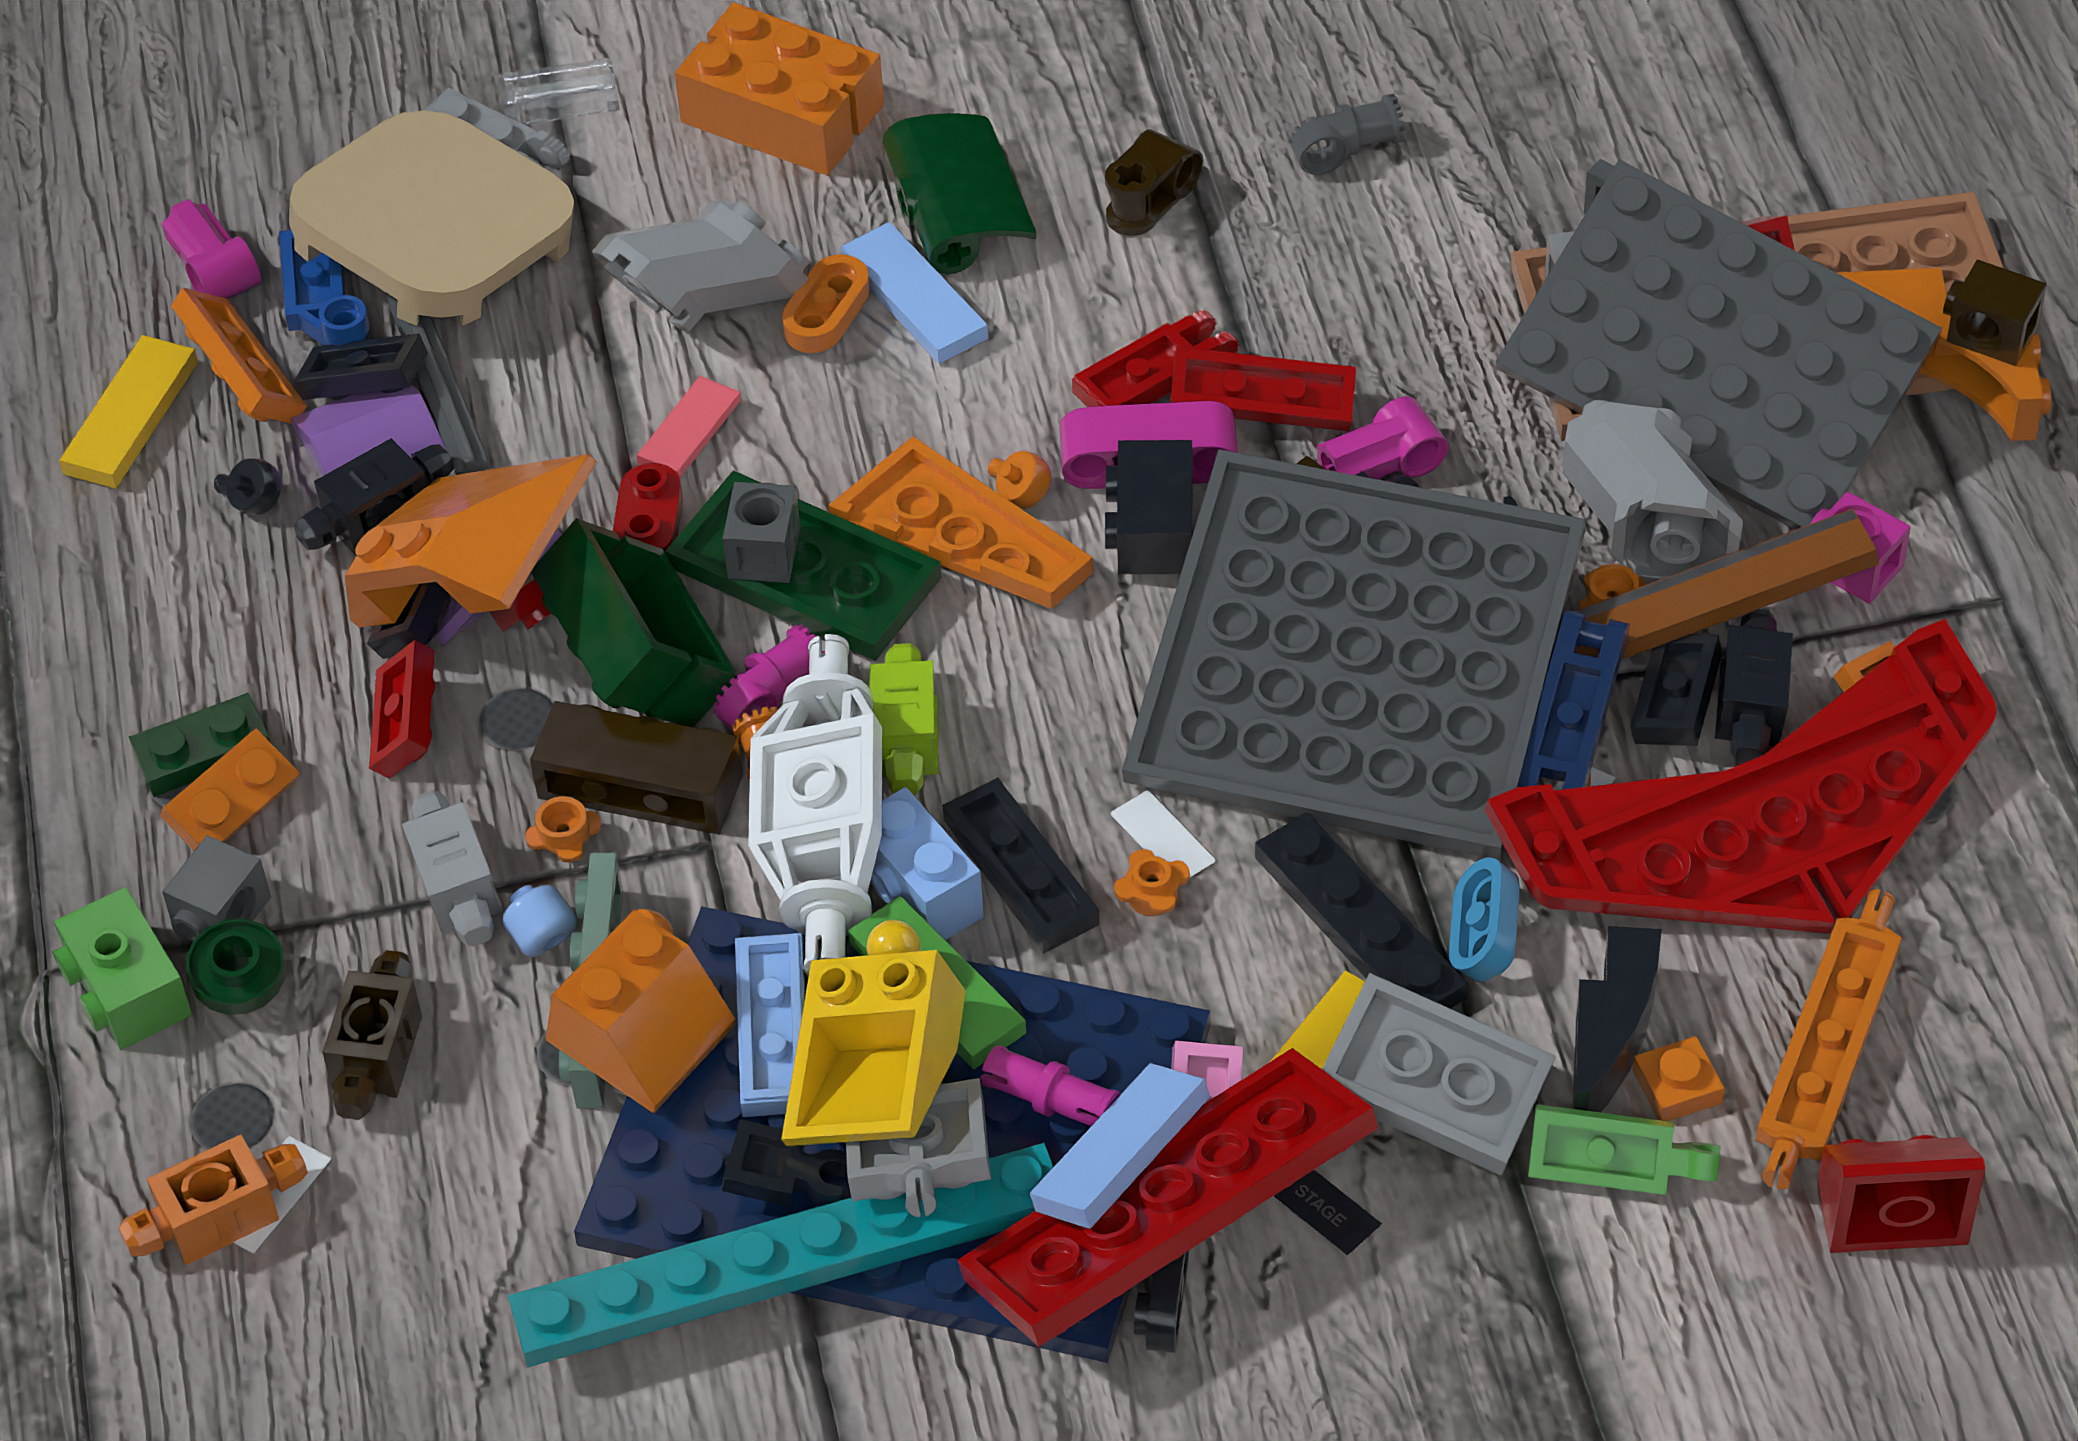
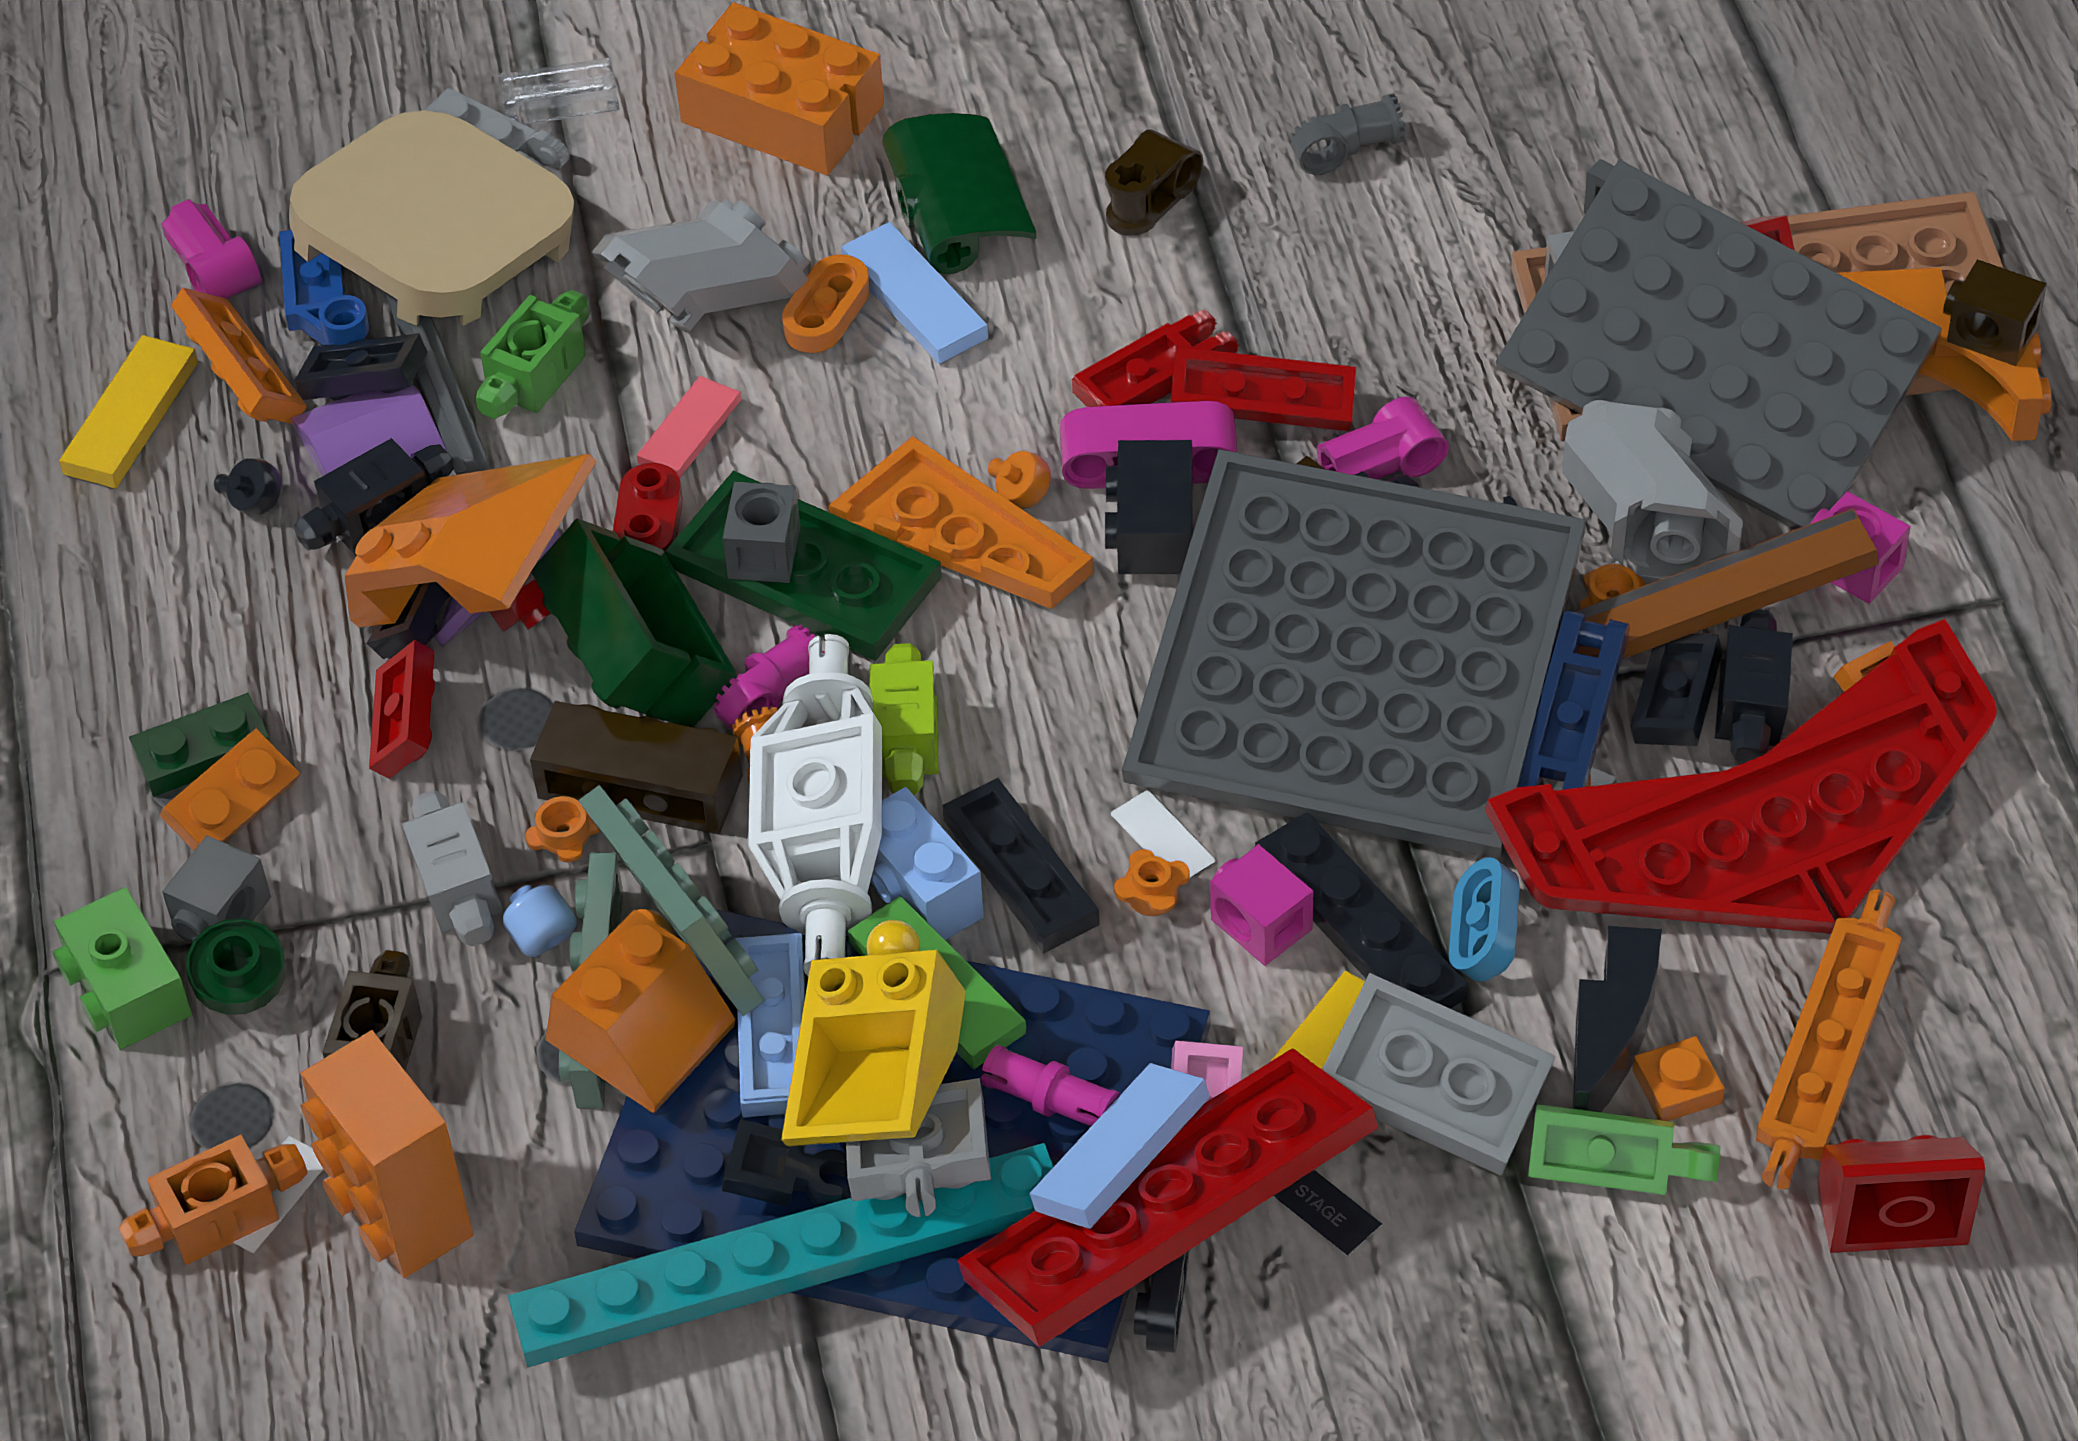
none -> orange brick [300,1030,474,1279]
none -> bright green piece [476,290,590,419]
none -> sand green plate [578,785,765,1016]
none -> dark pink brick [1210,844,1313,966]

